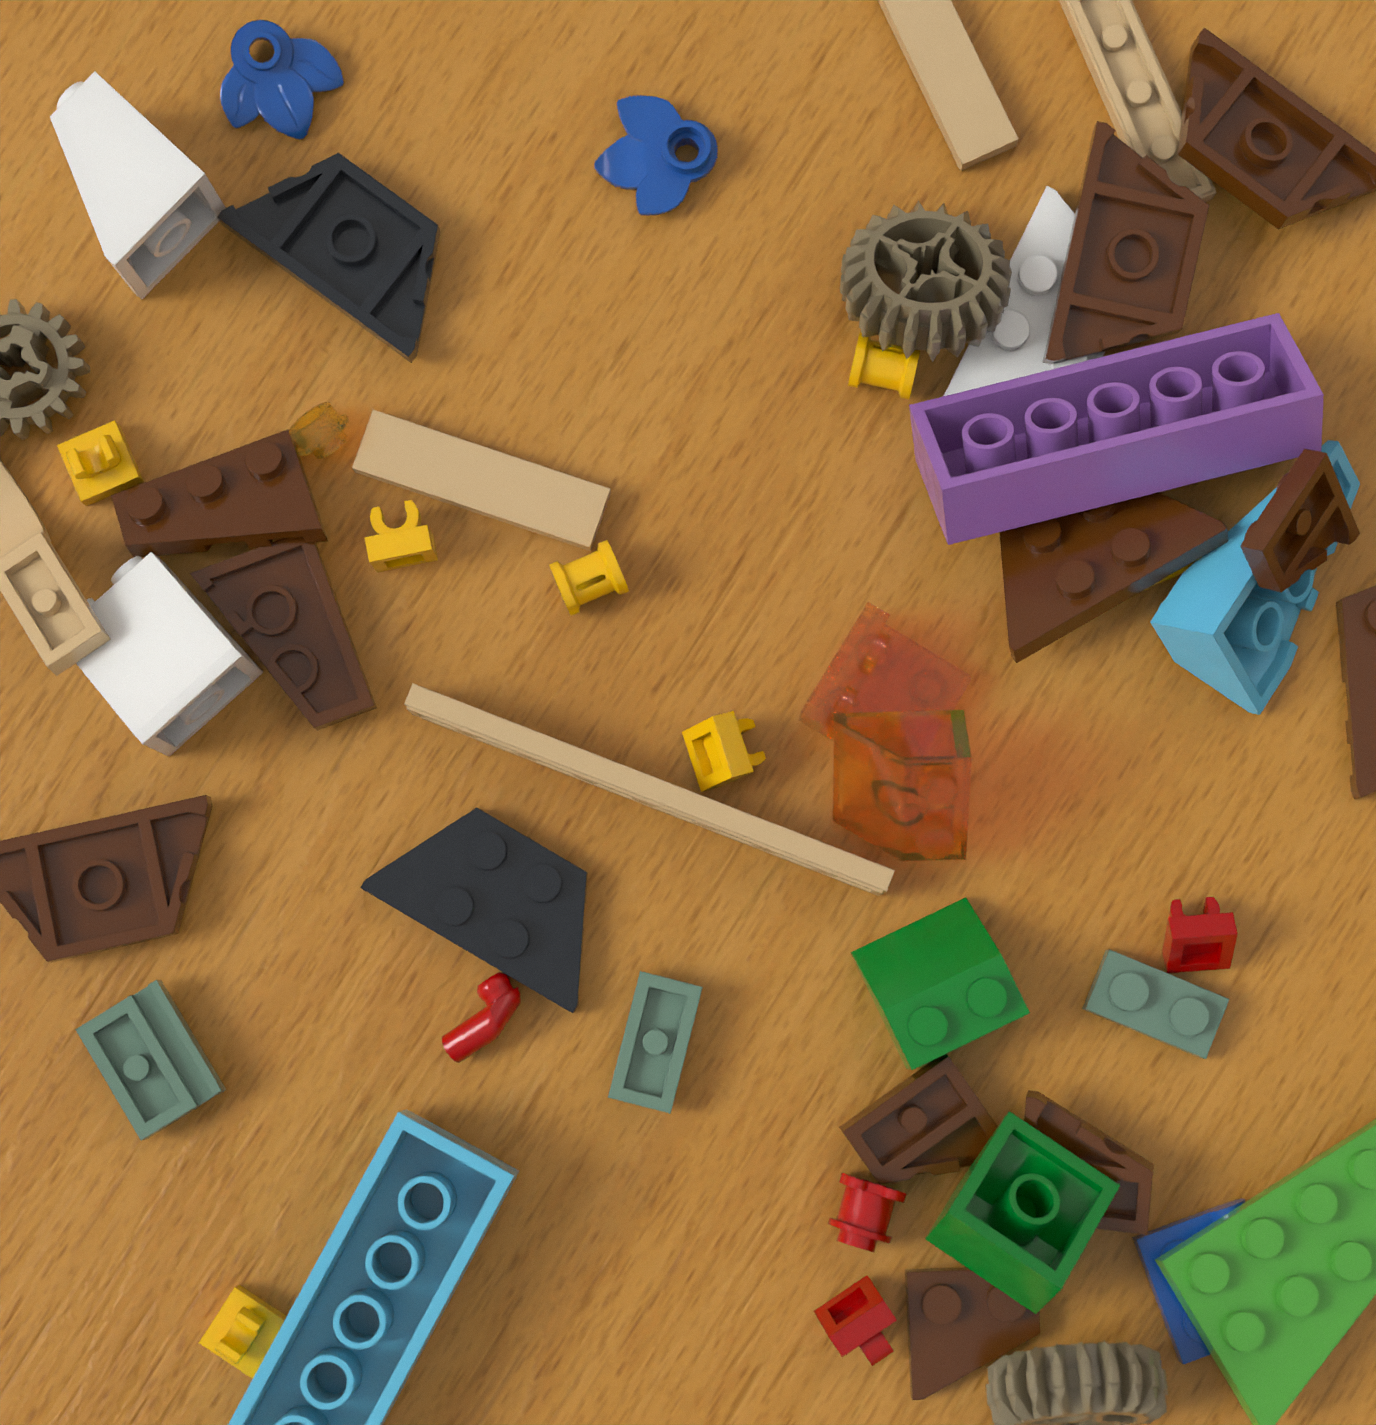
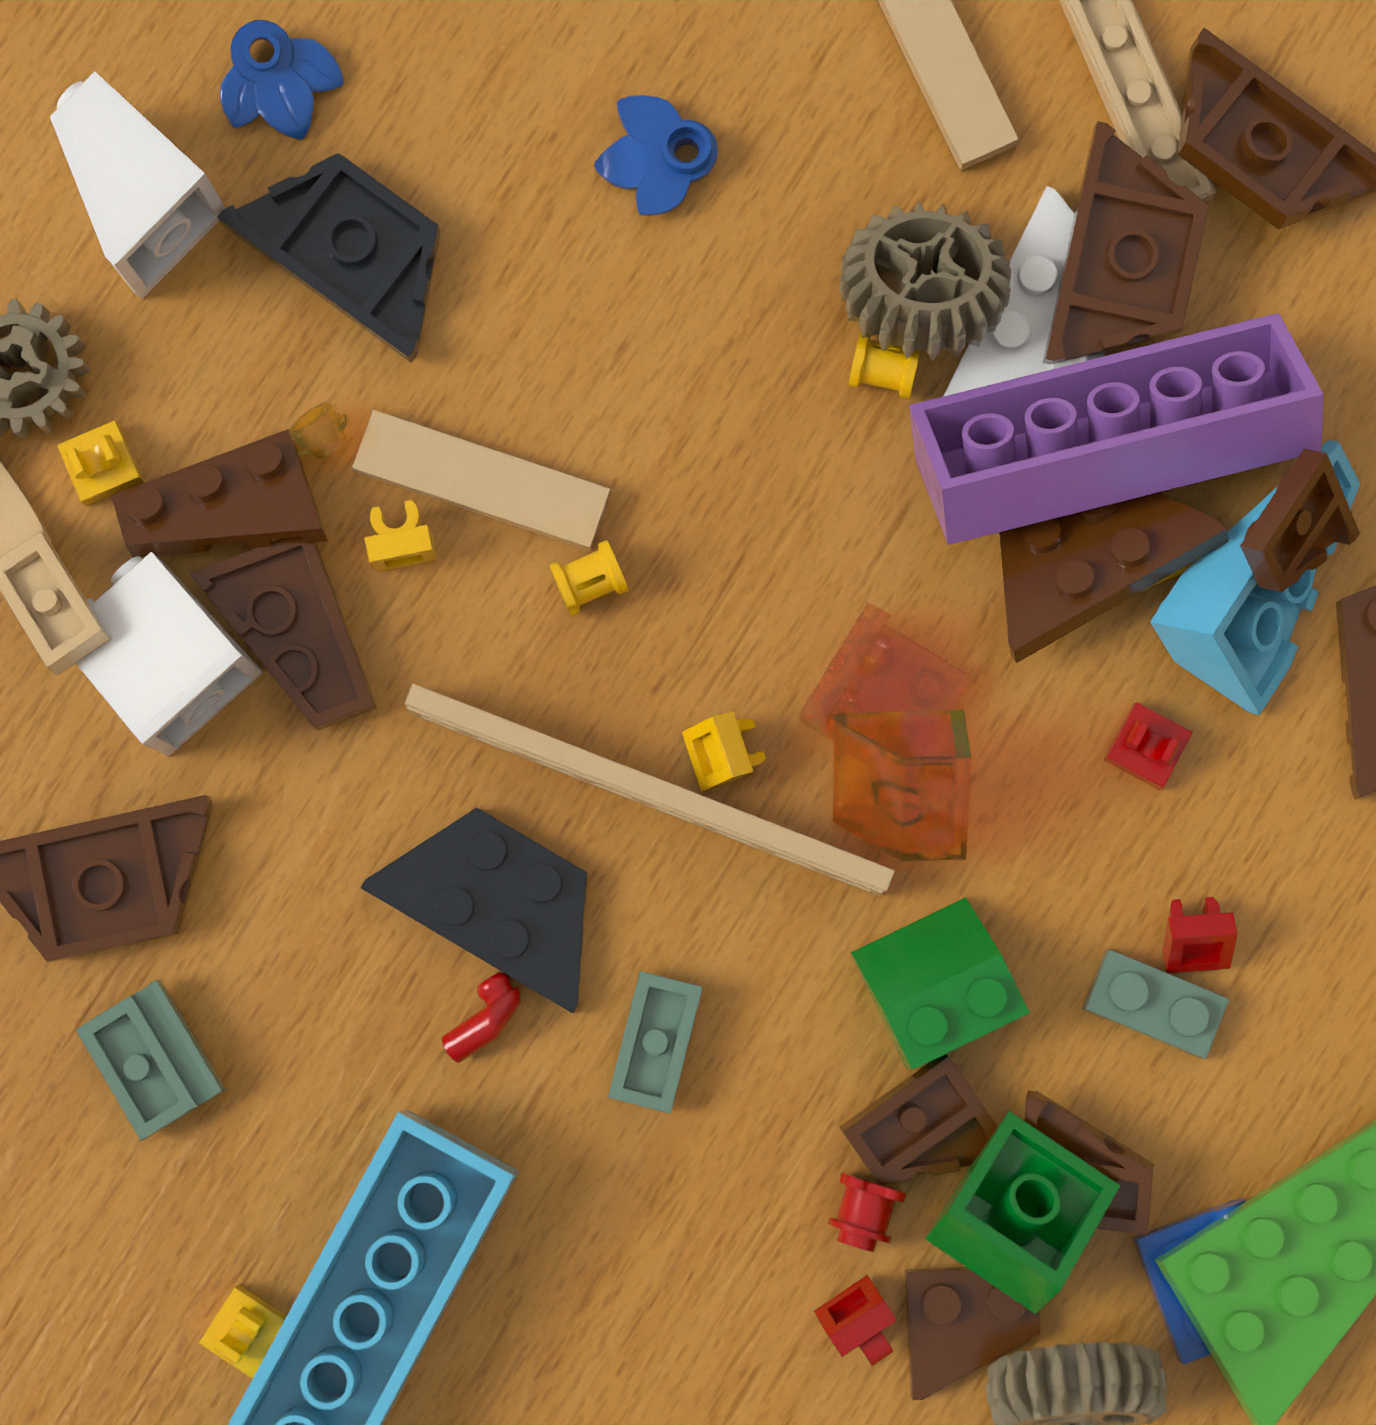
none -> red tile [1103,702,1193,790]

